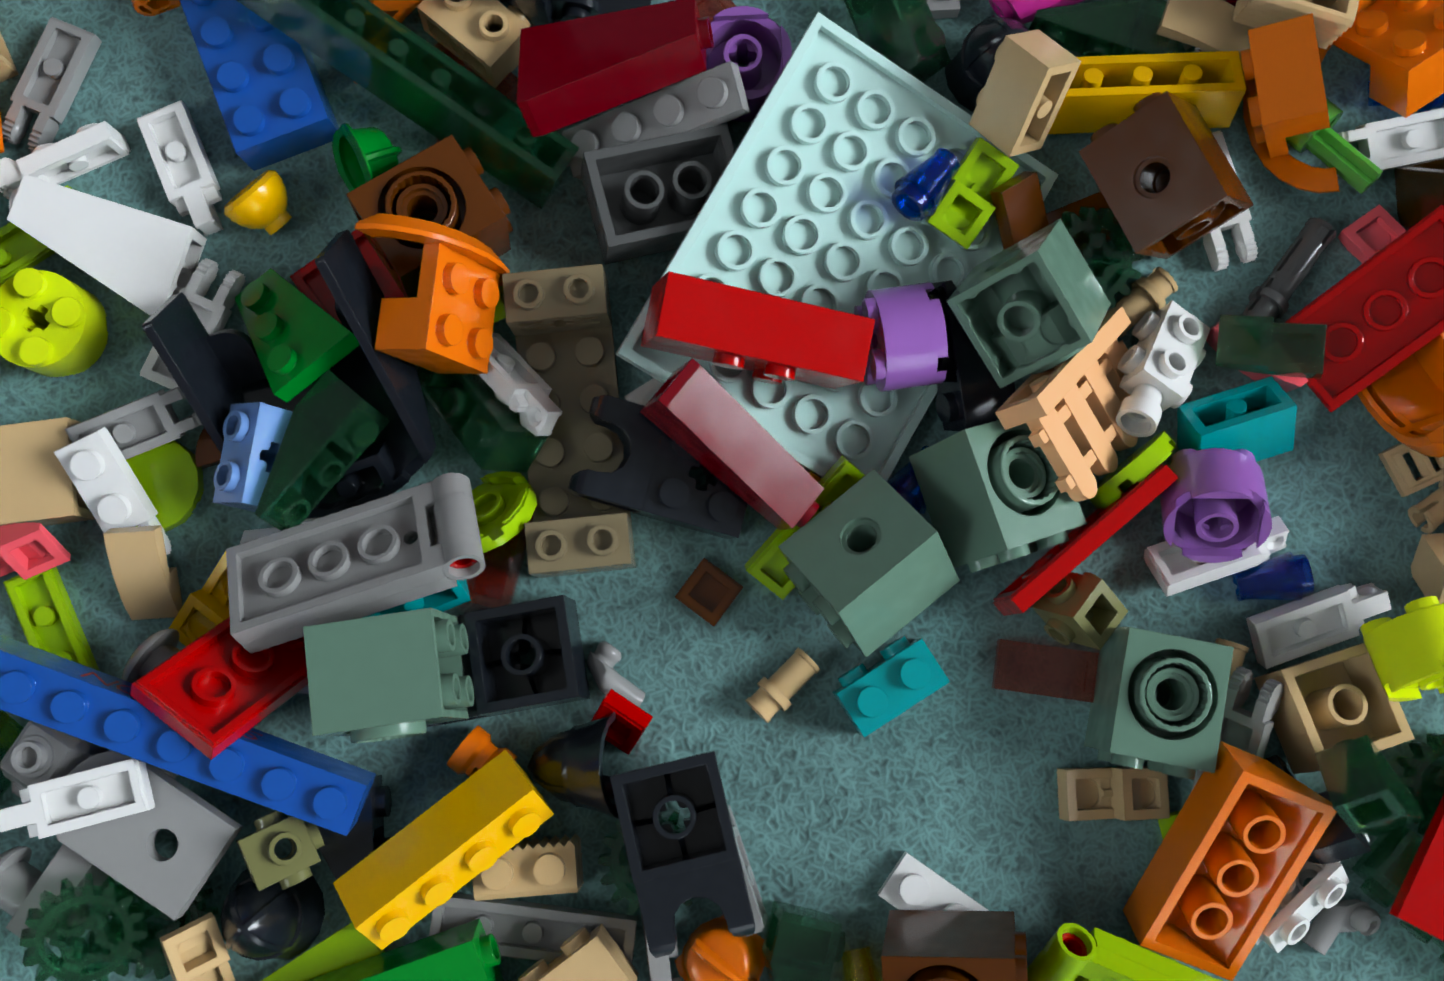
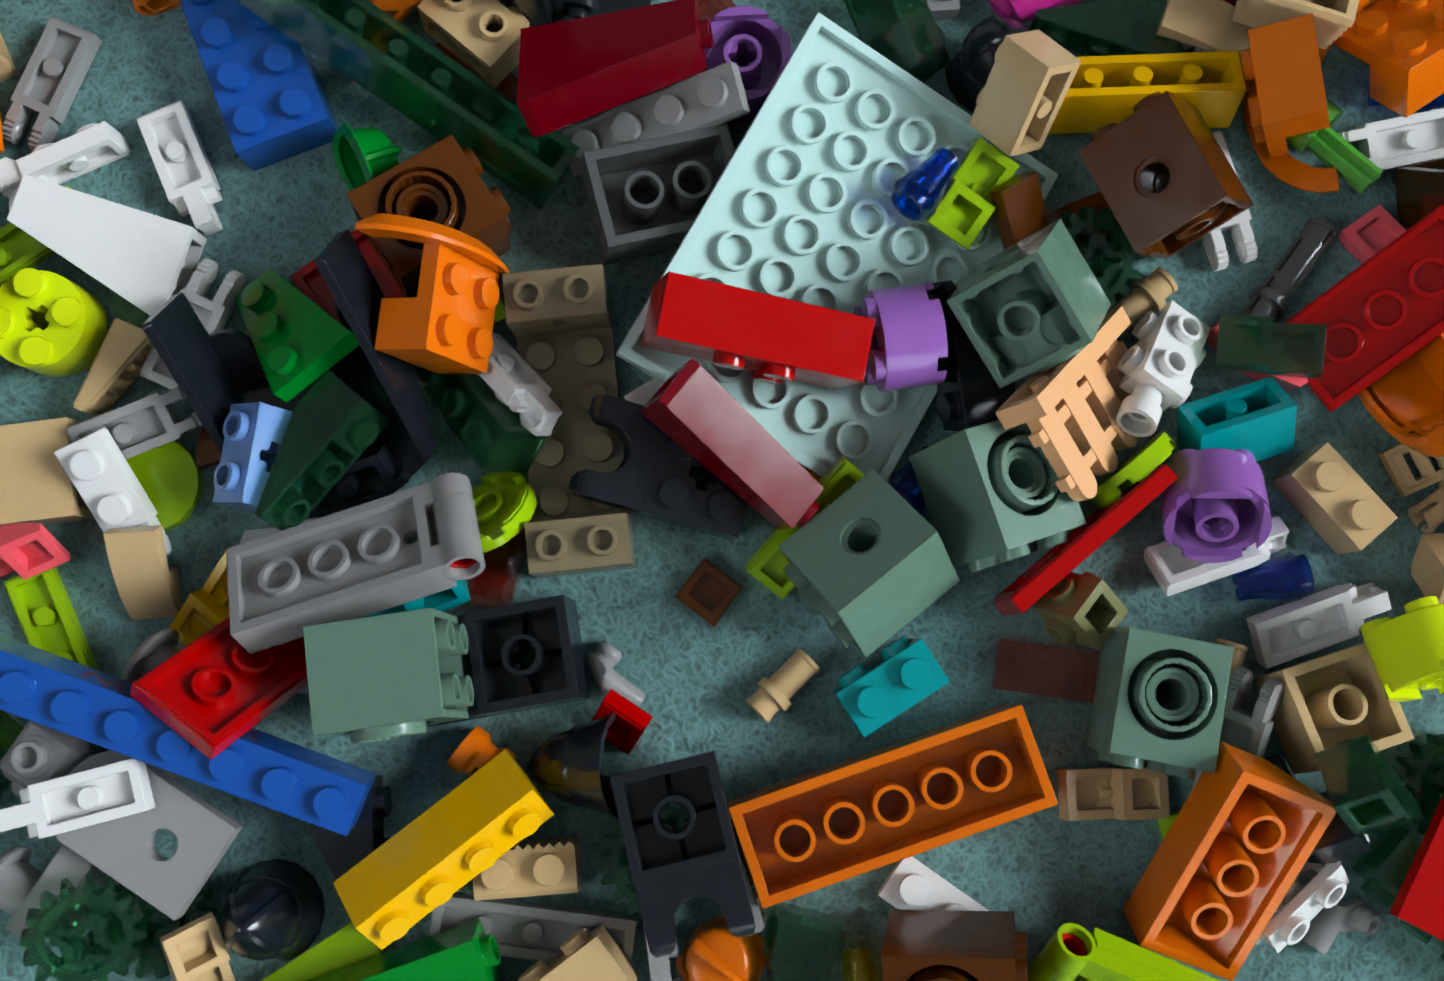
yellow brick [224,170,292,235] -> none
olive brick [236,811,325,891] -> none
none -> tan slope [73,318,153,416]
none -> orange brick [728,702,1058,909]
none -> tan brick [1270,442,1398,555]

